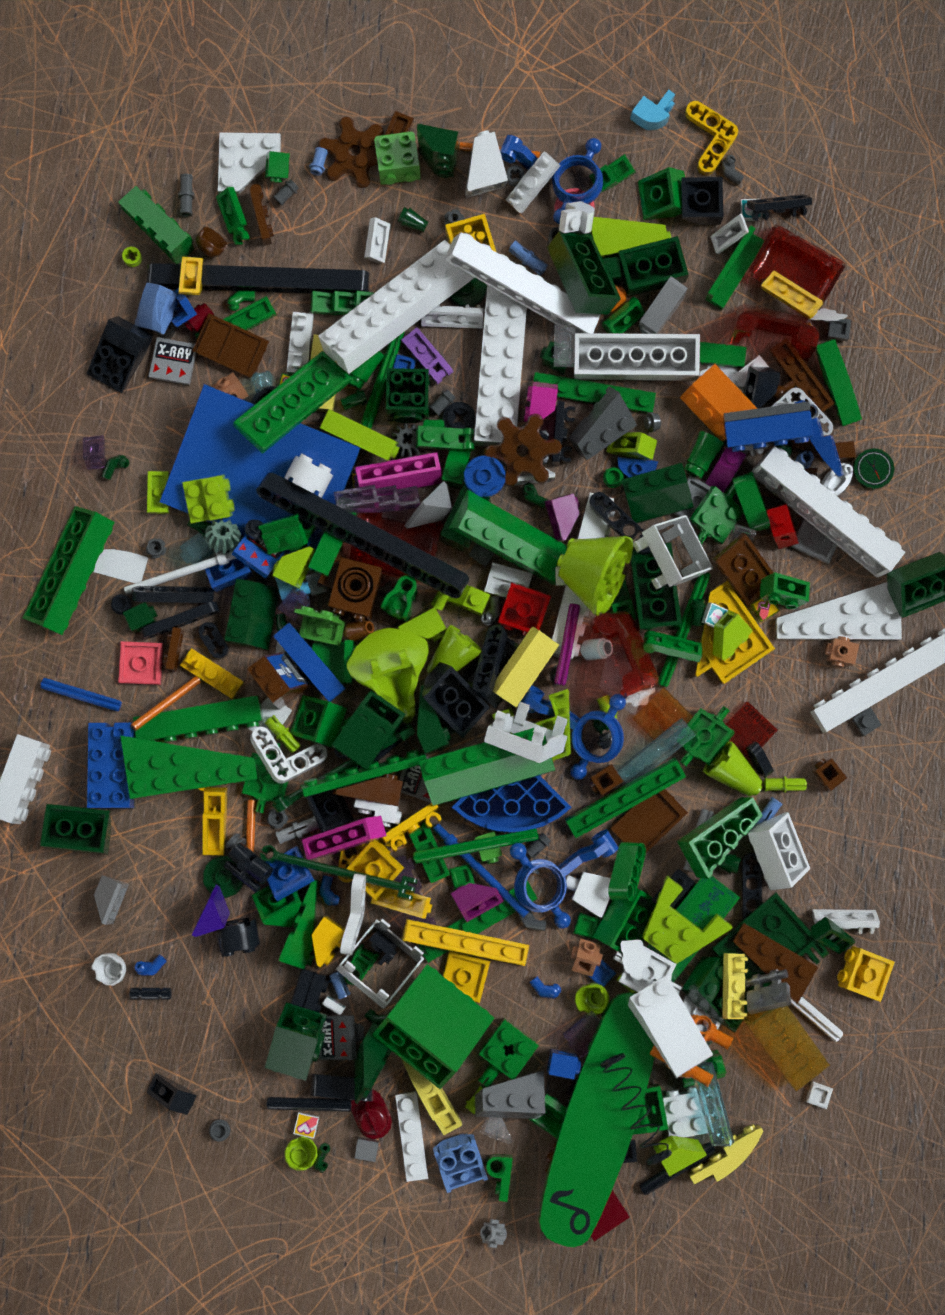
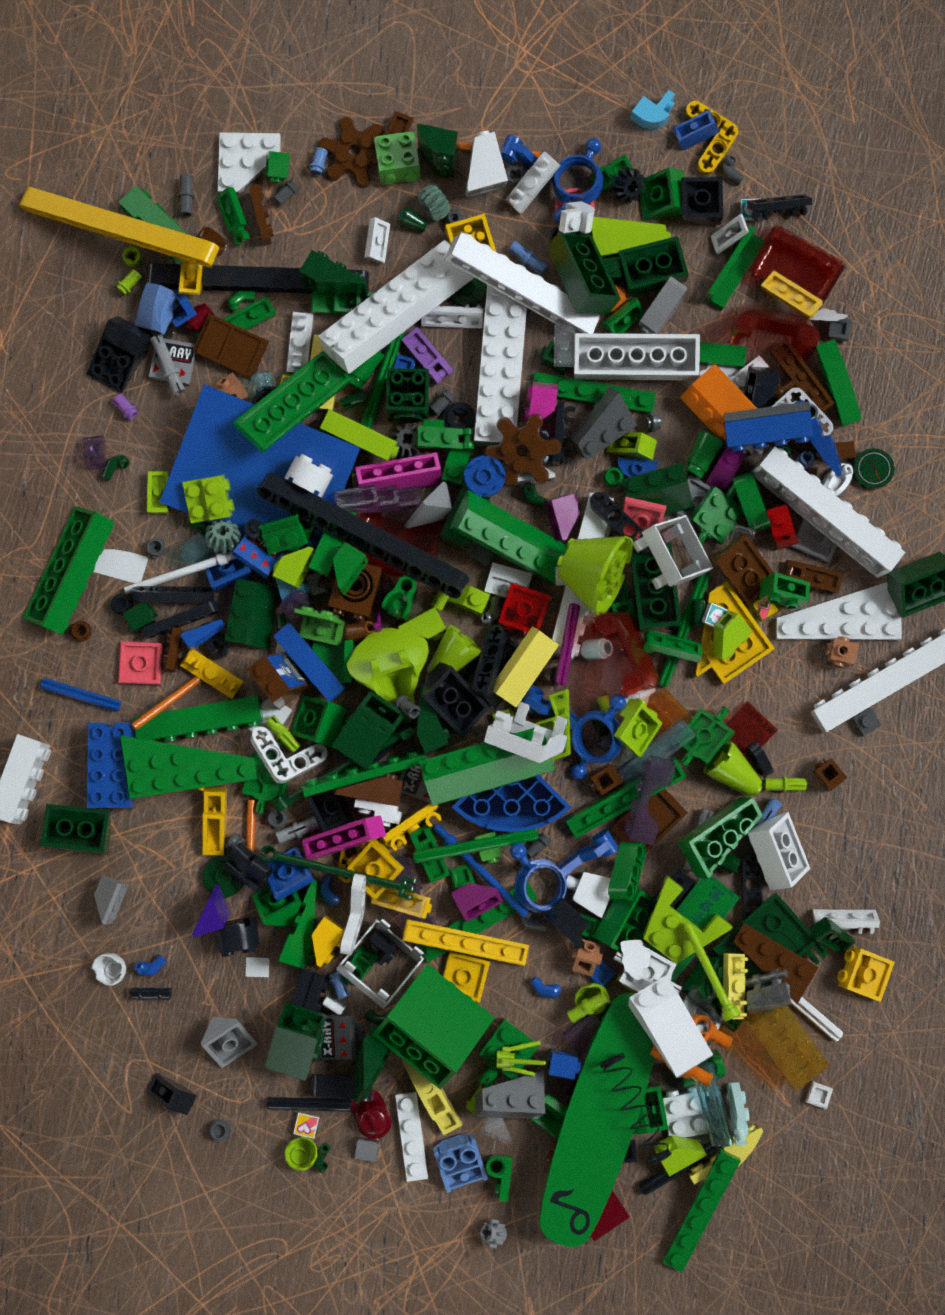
none -> yellow beam [19,187,220,268]
none -> reddish brown plate [71,621,92,642]
none -> medium lavender pin [112,393,138,420]
none -> lime pin [116,269,142,295]
none -> light grey pin [150,334,186,396]
none -> blue slope [180,619,226,650]
none -> light grey slope [201,1017,258,1068]
none -> white sticker [245,957,270,977]
none -> dark green slope [299,250,368,296]
none -> green slope [333,542,369,596]
none -> magenta hinge [373,597,384,632]
none -> dark grey pin [395,696,420,719]
none -> sand green gear [418,185,450,221]
none -> lime plant [497,1041,546,1076]
none -> black panel [545,898,590,949]
none -> lime pin [567,990,610,1023]
none -> black gear [610,167,646,203]
none -> lime plate [614,698,663,758]
none -> coral tile [616,497,666,540]
none -> clear purple arch [625,754,676,845]
none -> green plate [663,1149,741,1272]
none -> blue slope [673,109,719,150]
none -> lime piece [684,923,740,1022]
none -> light aqua plate [726,1082,749,1146]
none -> reddish brown plate [783,560,844,594]

